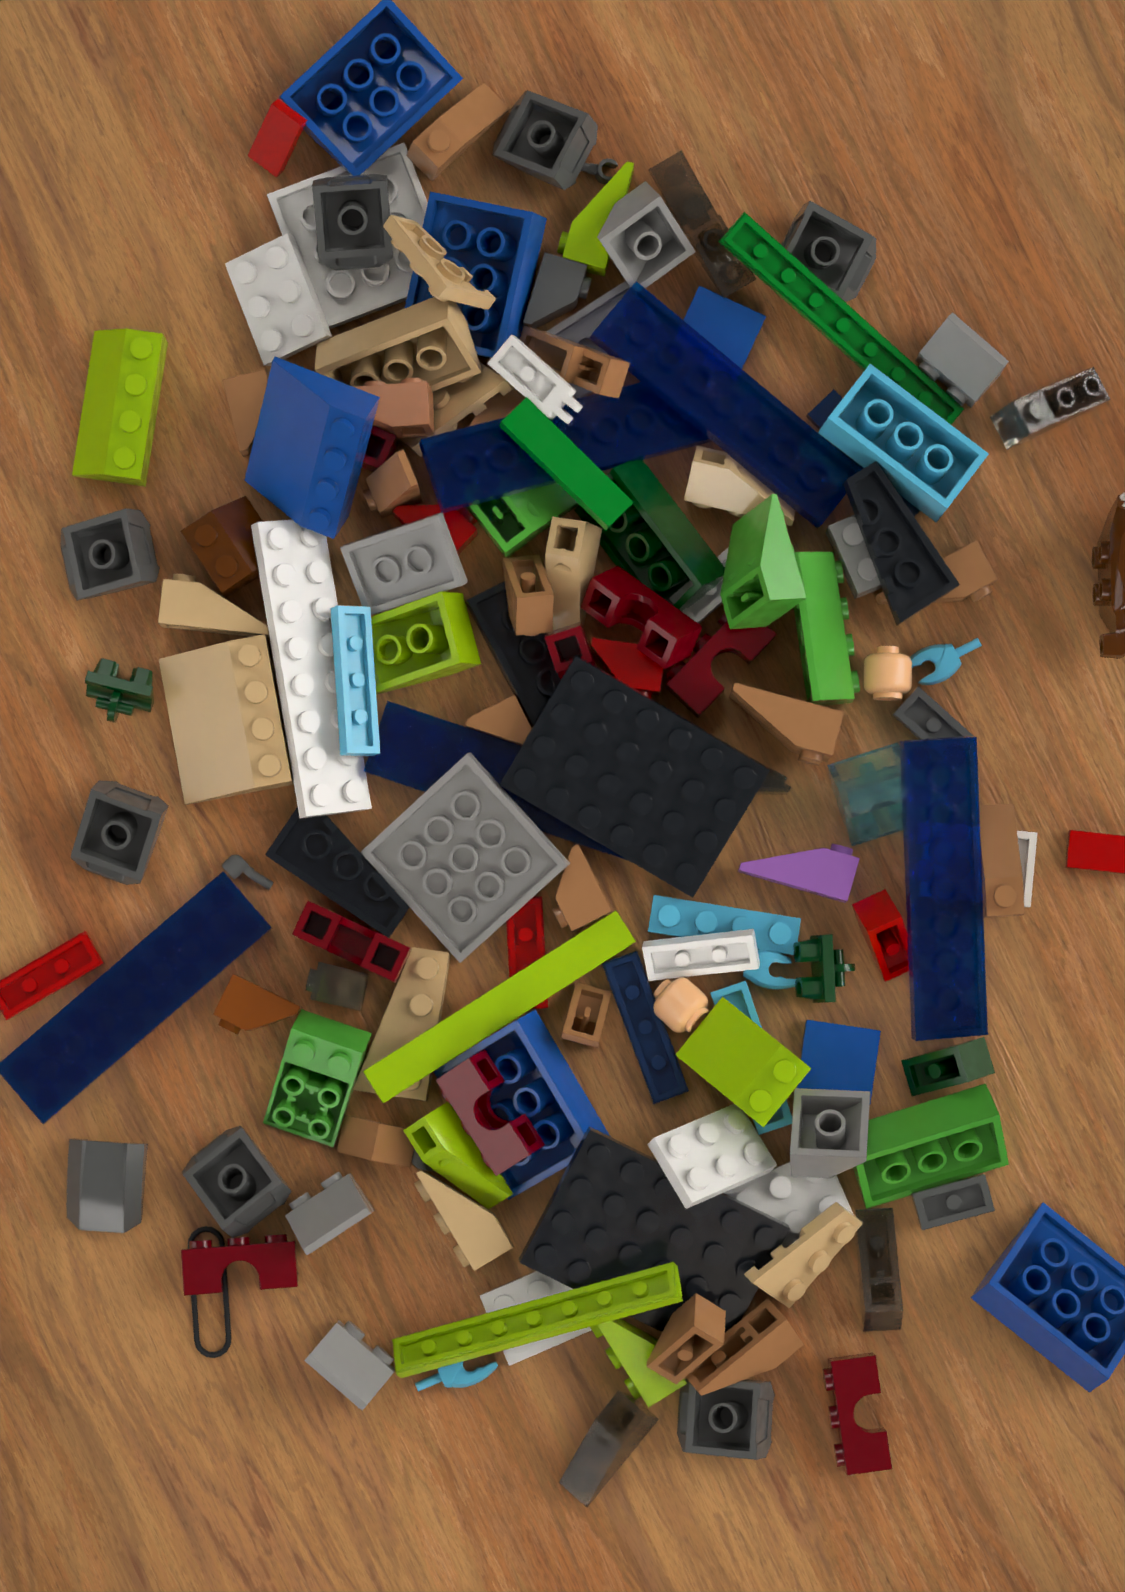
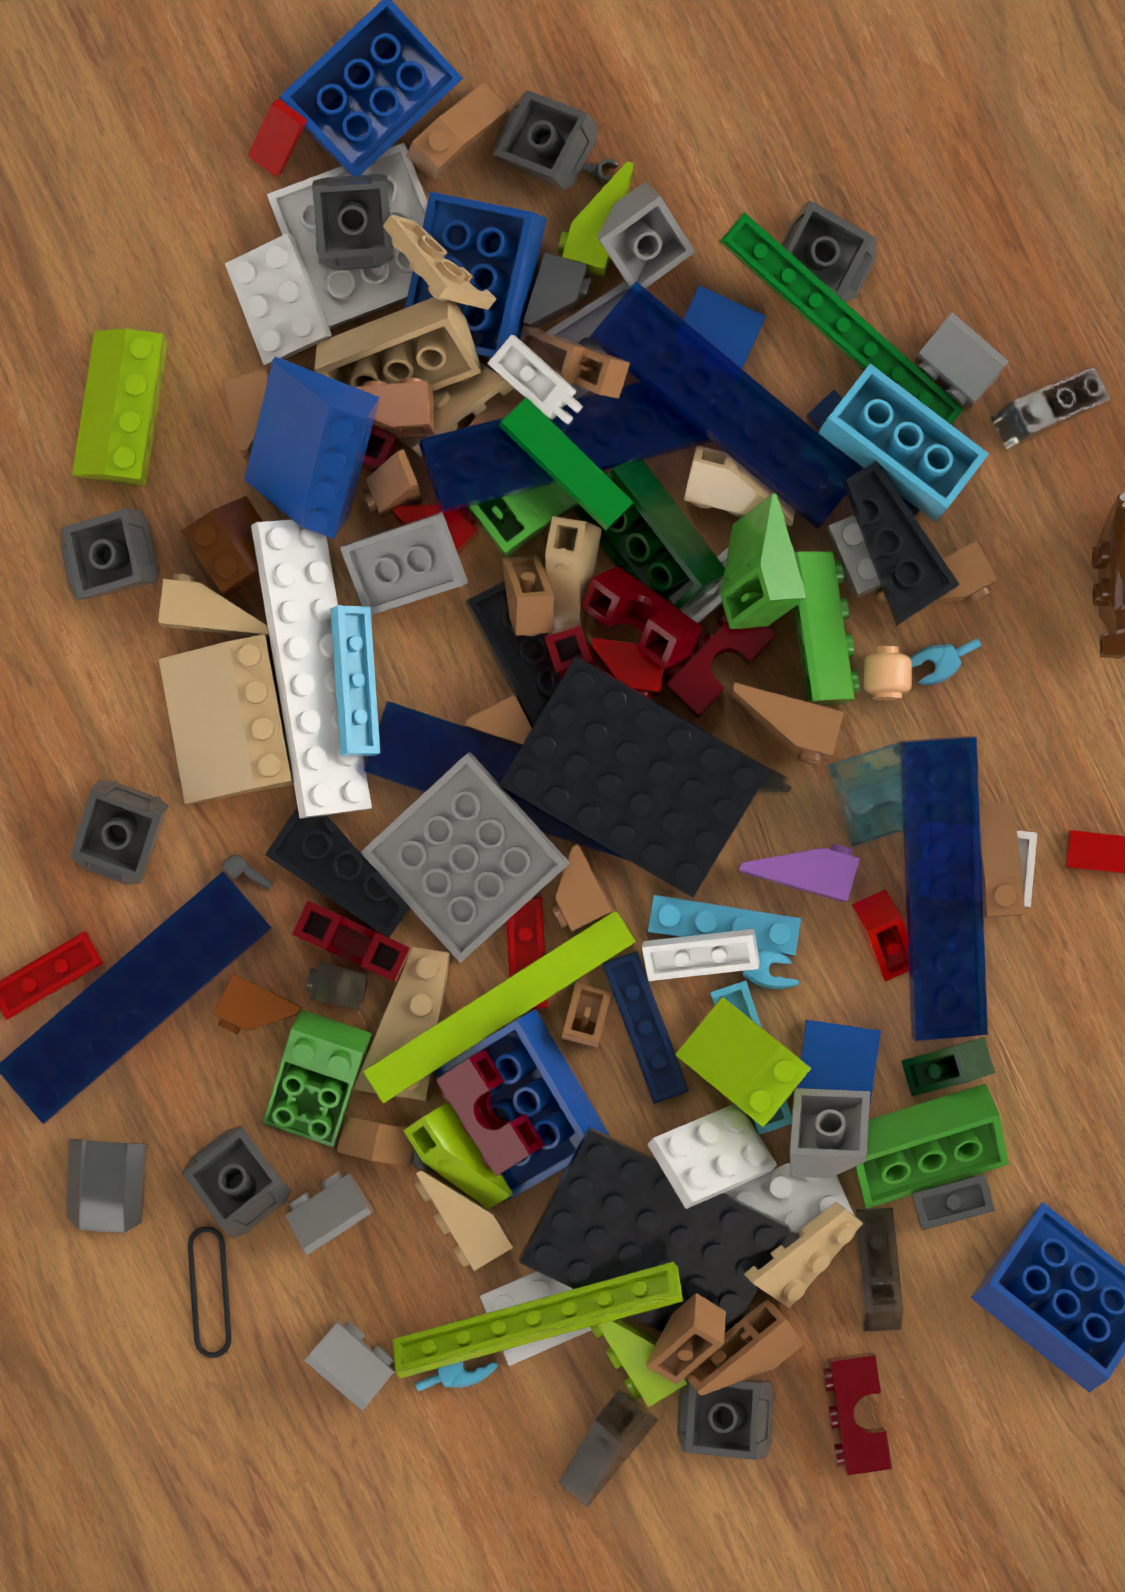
dark green hips [85,658,154,723] -> none
dark red arch [181,1234,298,1296] -> none
lime slope [371,591,481,695] -> none
clear smoke slope [648,150,756,298] -> none
light nougat head [653,977,709,1033] -> none
dark green hips [793,934,855,1003] -> none
dark grey plate [893,686,974,765] -> none

